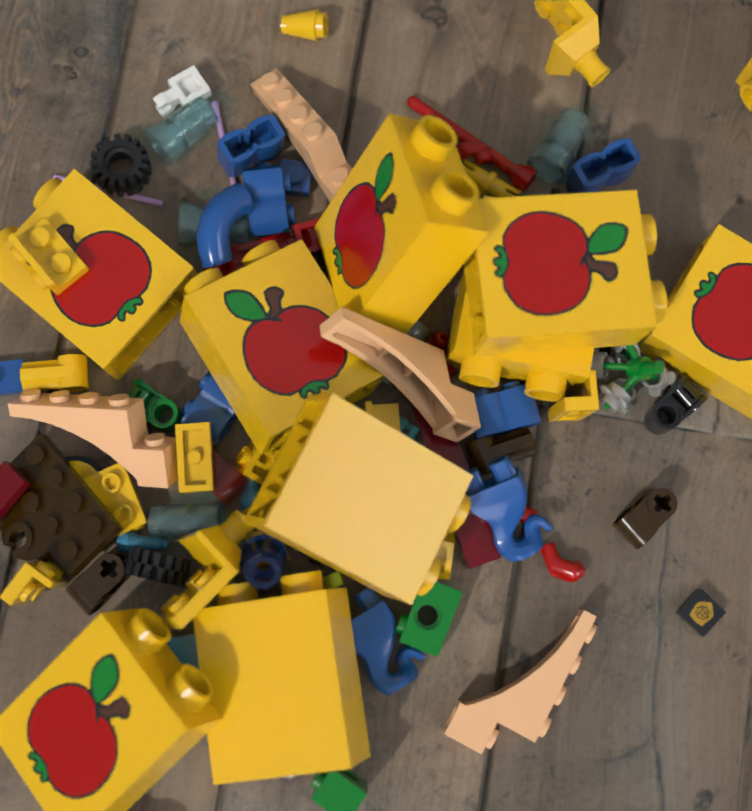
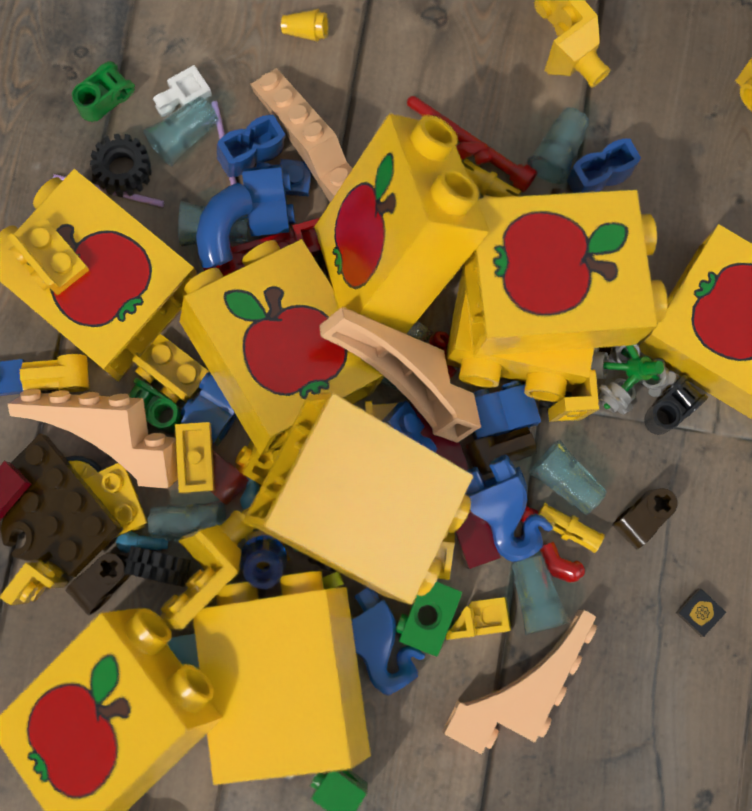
none -> green piece [72,61,135,122]
none -> yellow bracket [132,333,209,403]
none -> blue plate [382,401,437,453]
none -> yellow slope [446,597,511,640]
none -> clear light blue plant [512,556,571,635]
none -> clear light blue plant [529,440,607,515]
none -> yellow pin [538,503,605,553]

